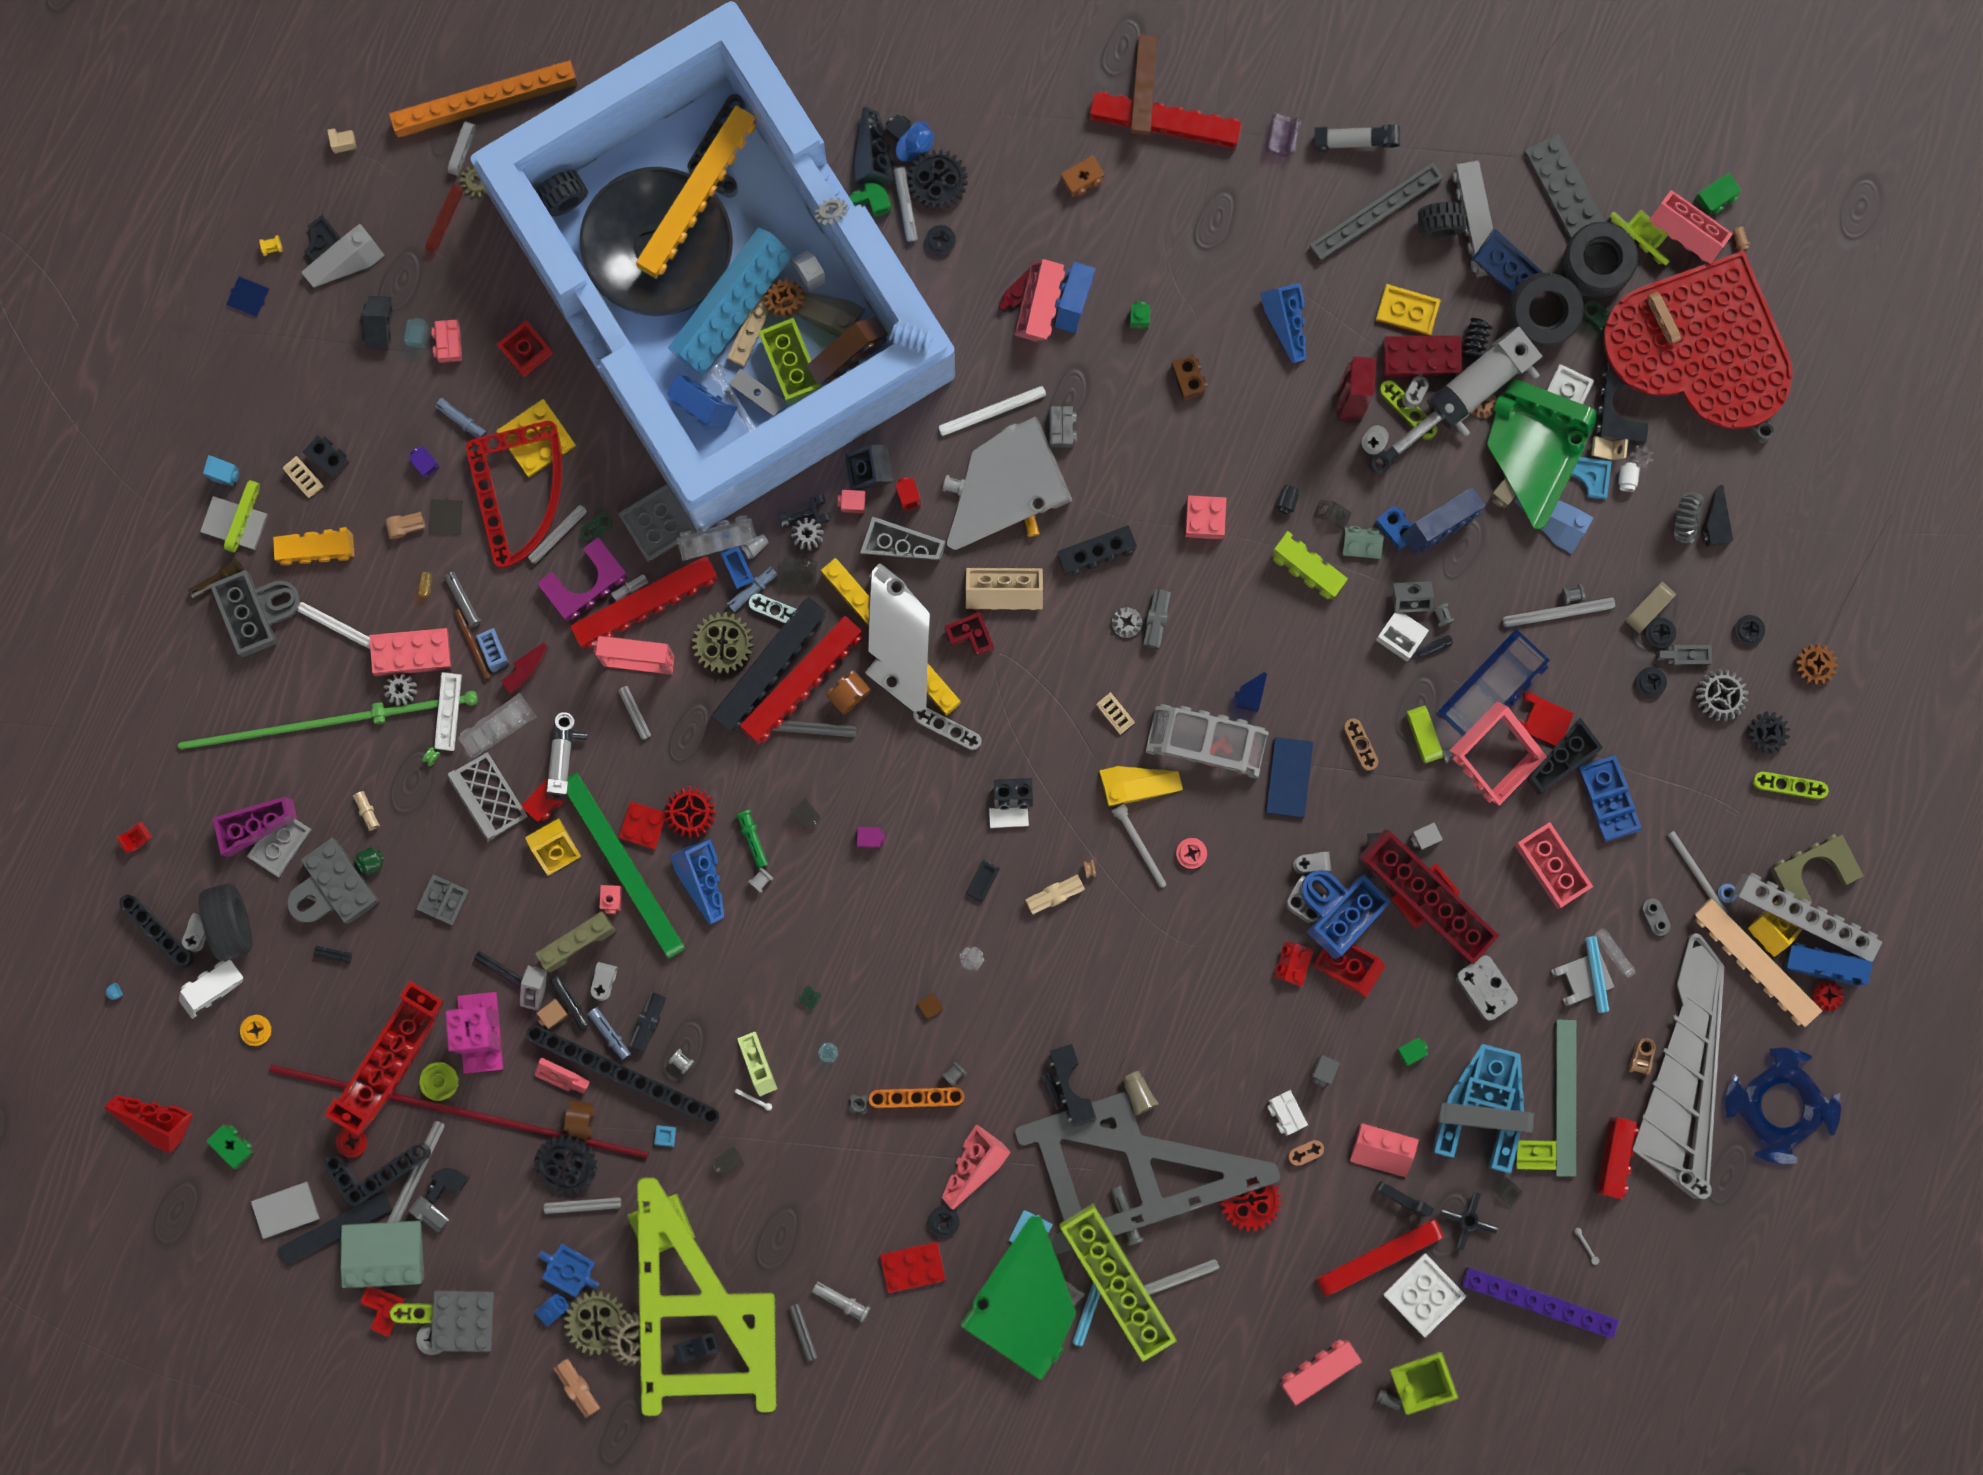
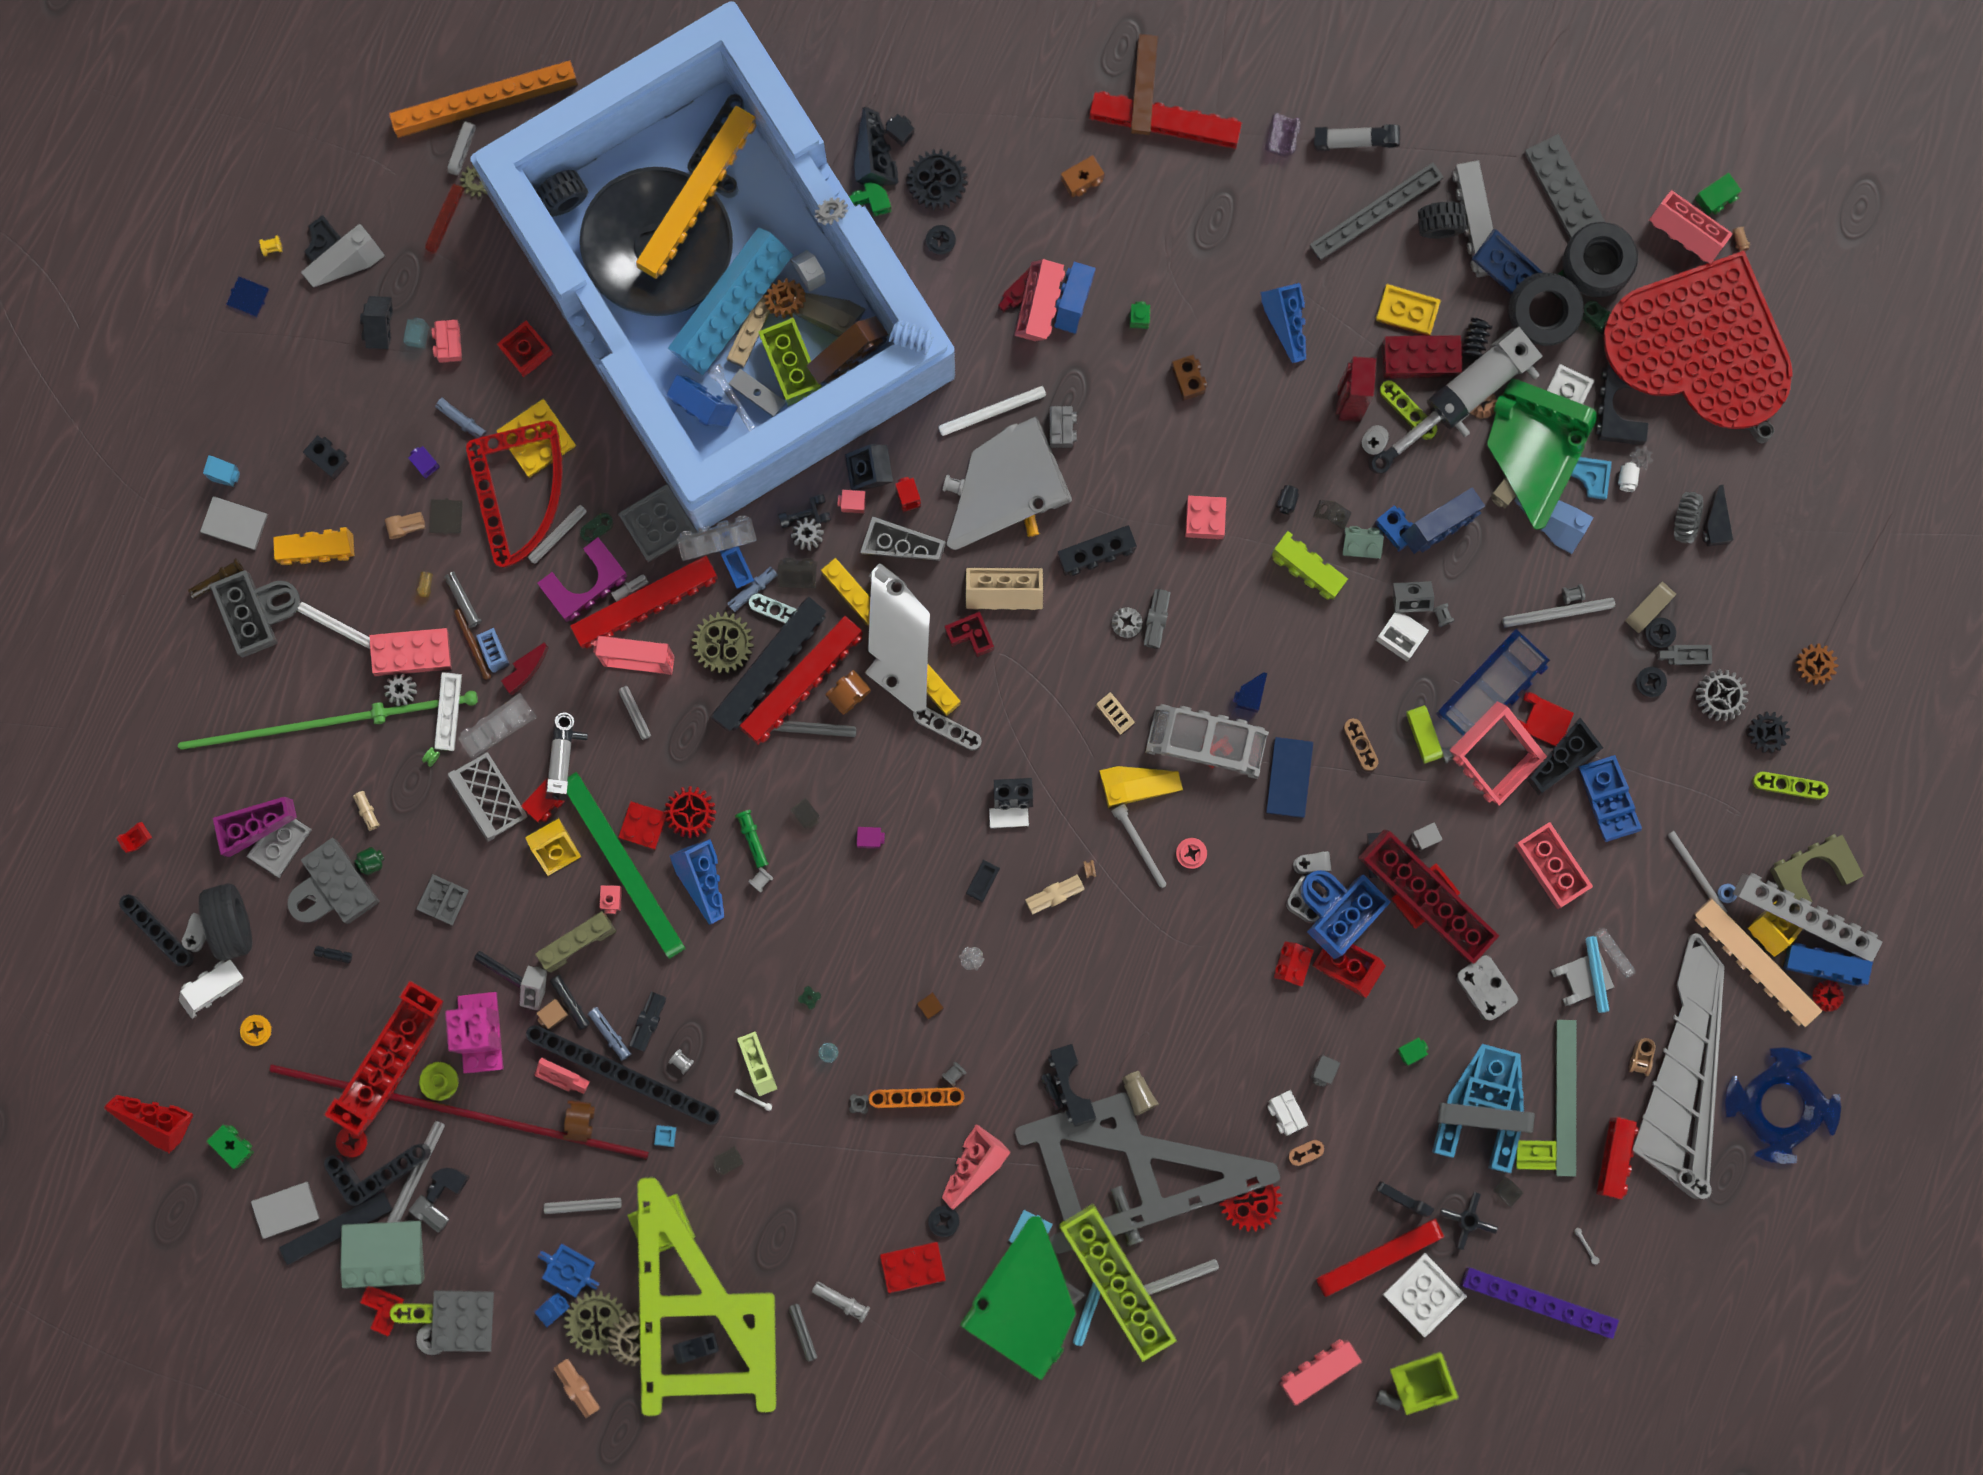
dark azure hinge [106,983,123,1000] -> none
lime beam [224,480,260,552] -> none
tan slope [282,456,324,499] -> none
tan panel [328,129,357,153] -> none
black gear [534,1135,598,1195] -> none
light grey piece [591,962,618,1001] -> none
light grey cone [739,534,769,560] -> none
light grey axle [894,167,917,242] -> none
blue piece [896,121,935,162] -> none
coral slope [1350,1124,1419,1177] -> none
light grey beam [1402,376,1428,409] -> none
black axle [1416,635,1453,658] -> none
tan bracket [1592,437,1628,461] -> none
lime bracket [1610,210,1670,265] -> none
flat silver plate [1642,899,1670,936] -> none
medium nougat beam [1647,292,1681,345] -> none
black gear [1734,615,1765,645] -> none

